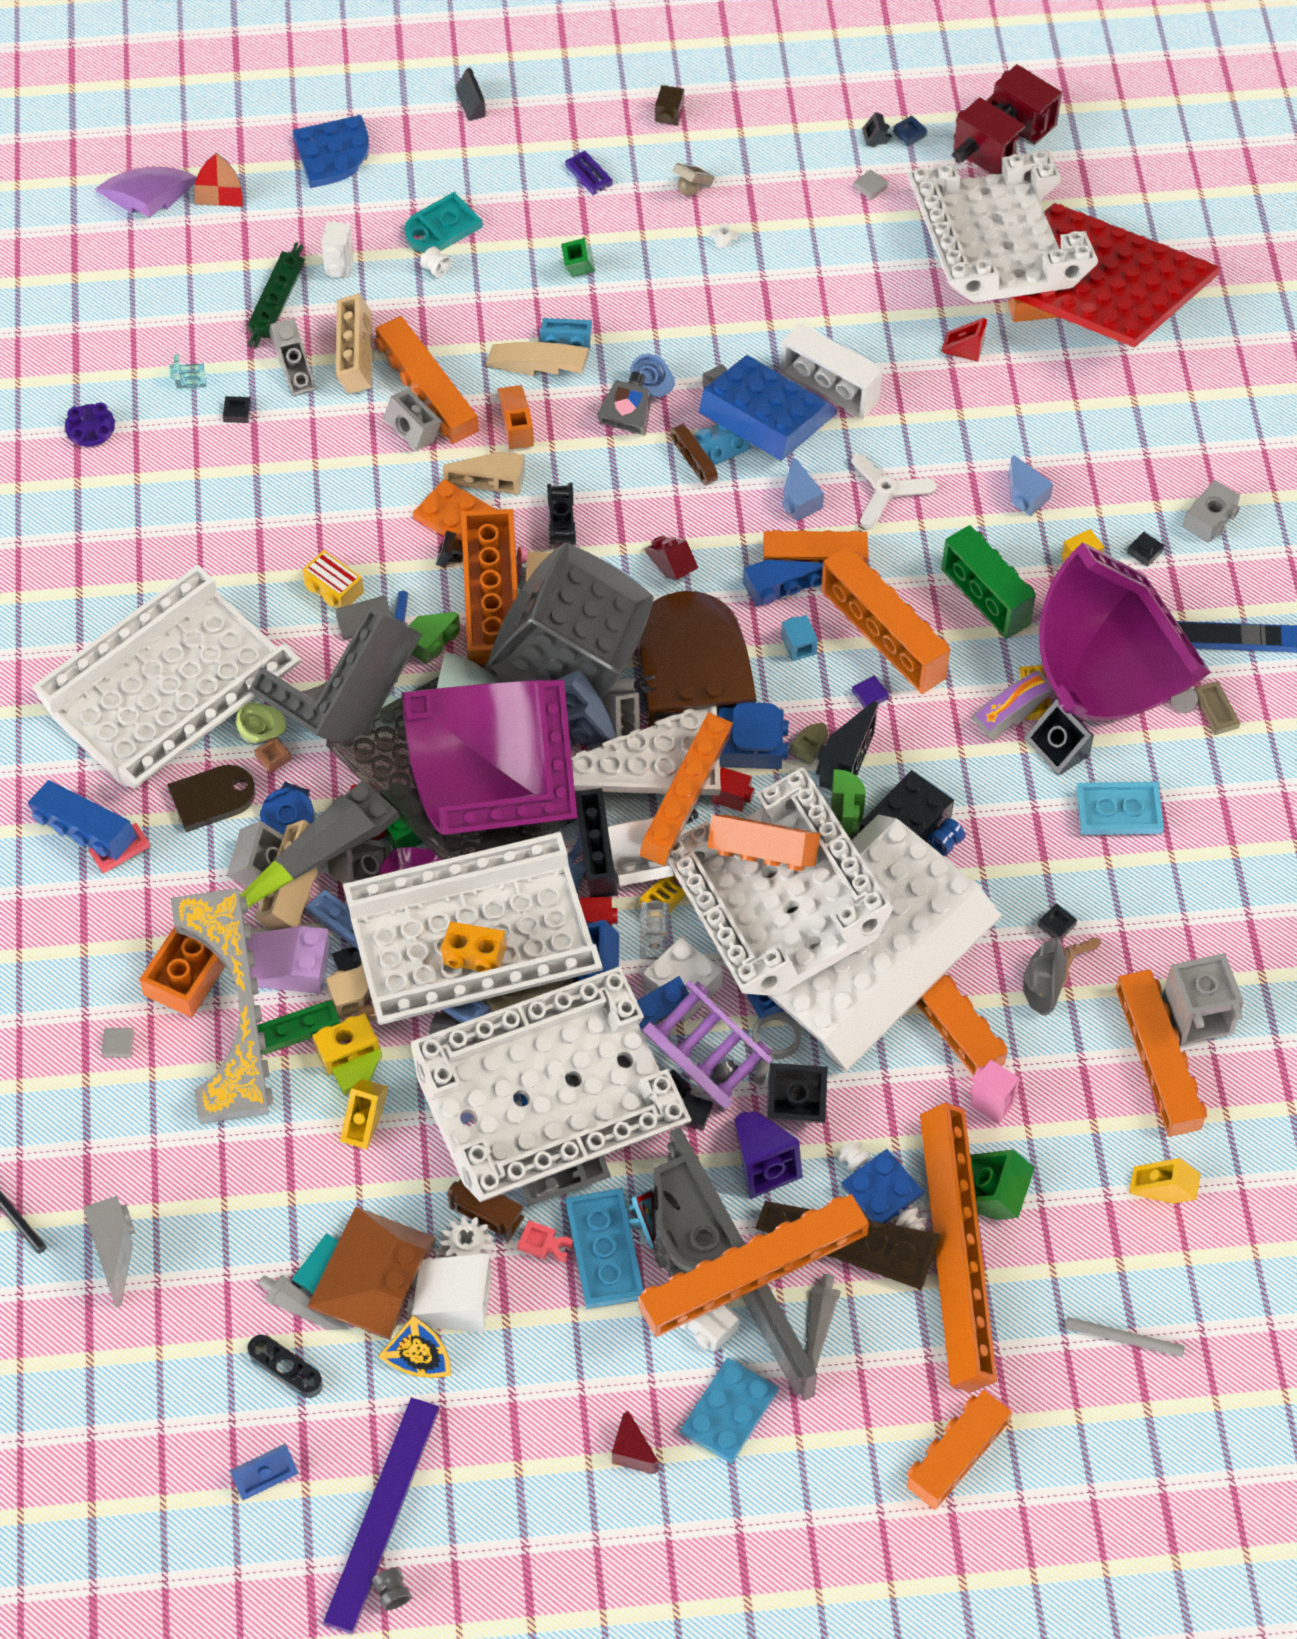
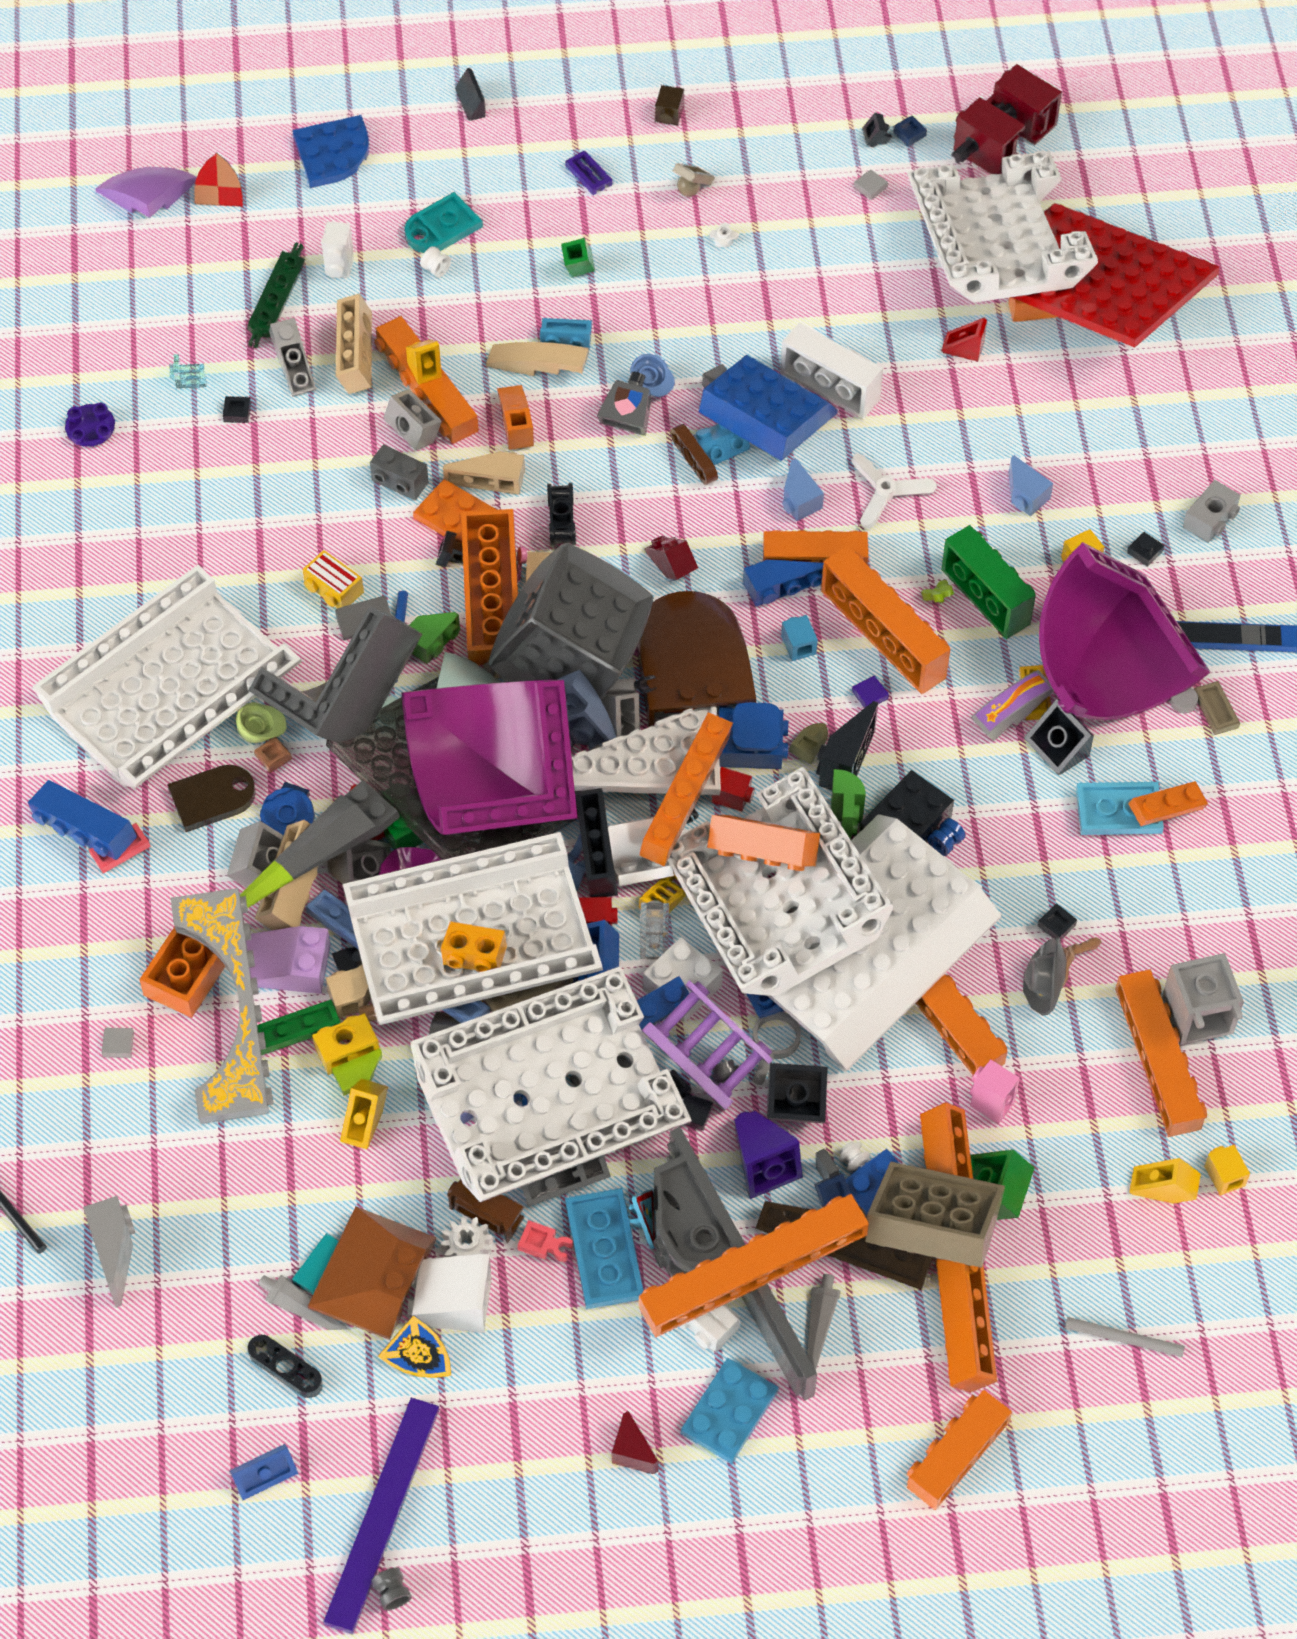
none -> dark grey brick [370,444,429,501]
none -> yellow slope [406,339,442,385]
none -> dark blue plate [814,1173,851,1208]
none -> dark grey tile [815,1149,839,1180]
none -> dark tan slope [866,1161,1005,1268]
none -> lime piece [921,580,954,603]
none -> orange plate [1128,781,1208,826]
none -> yellow brick [1204,1144,1250,1196]

